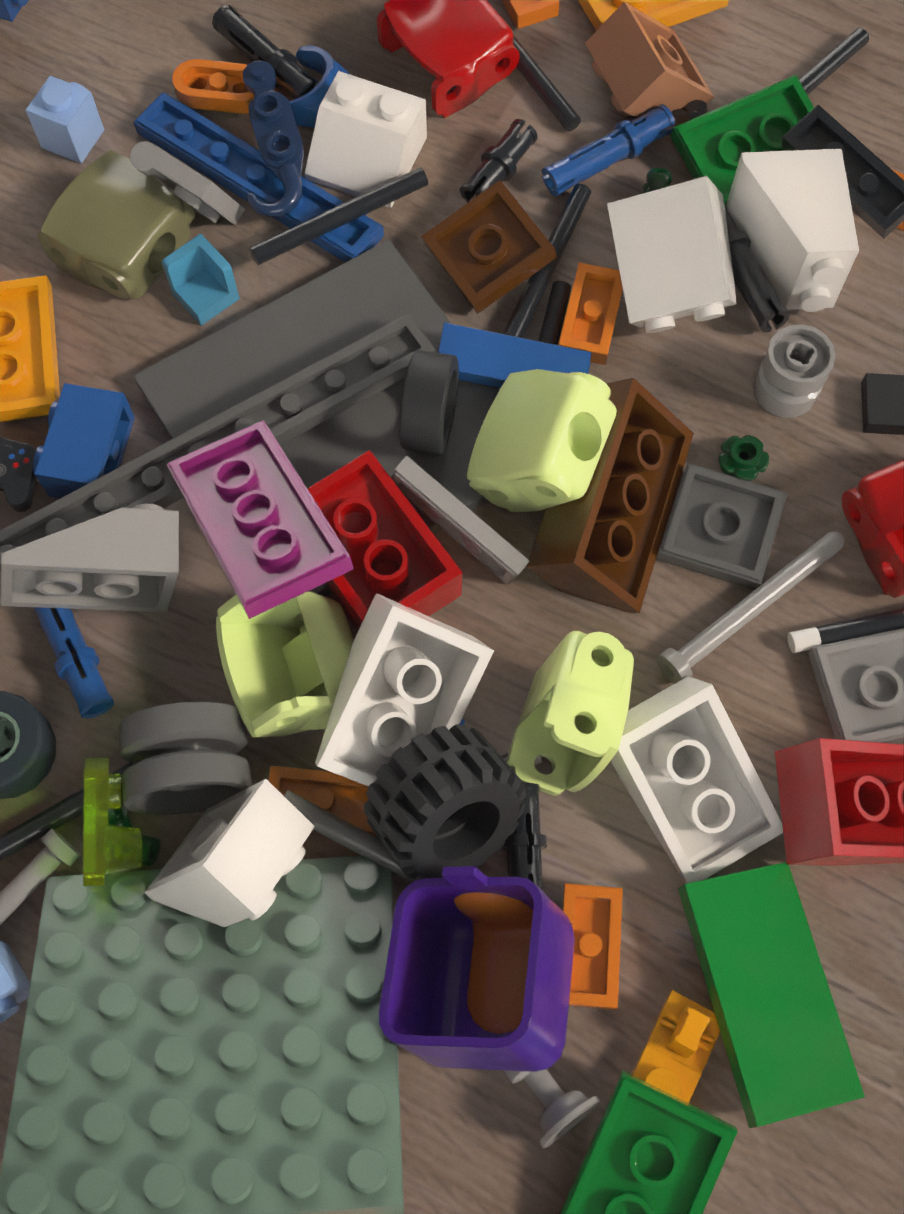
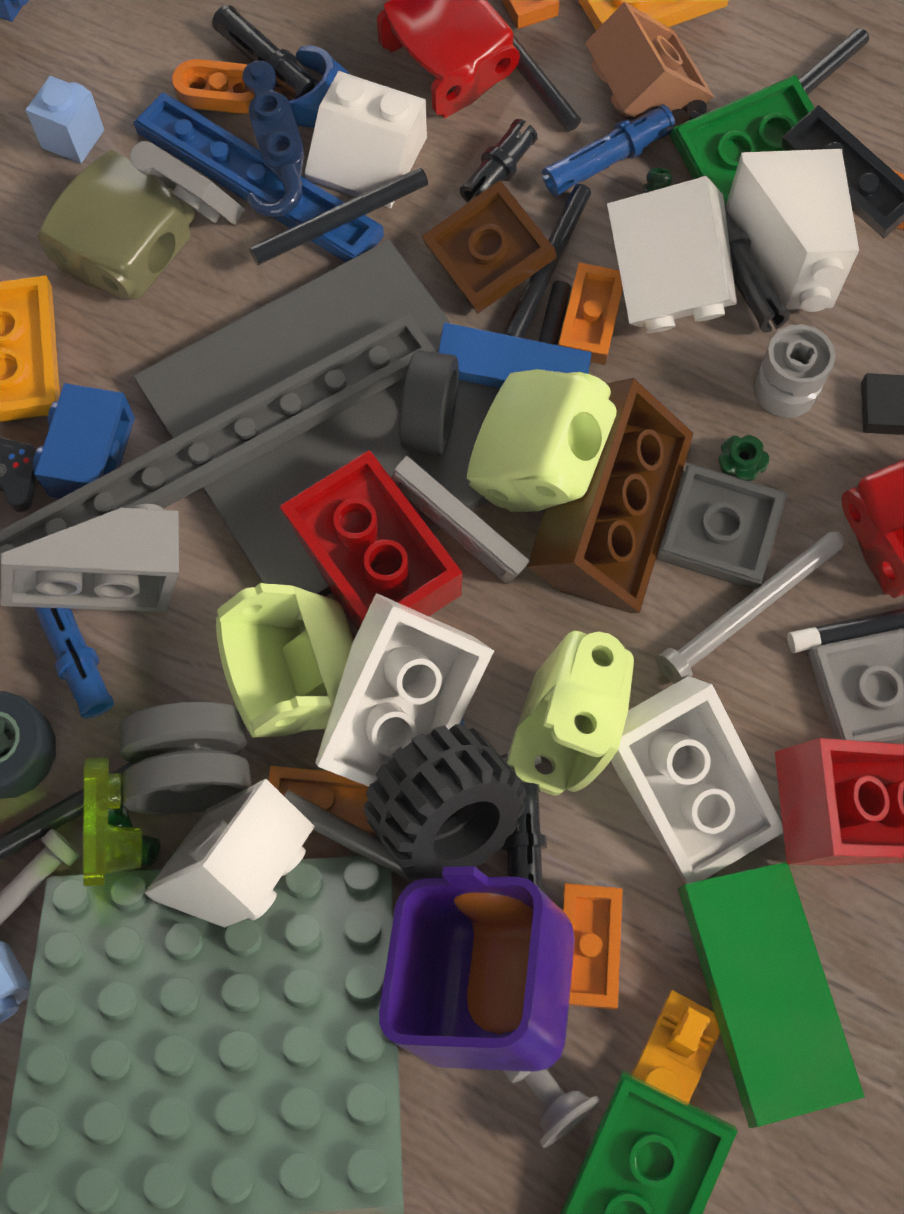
dark azure panel [162,234,240,326] -> none
tile [166,420,354,619] -> none

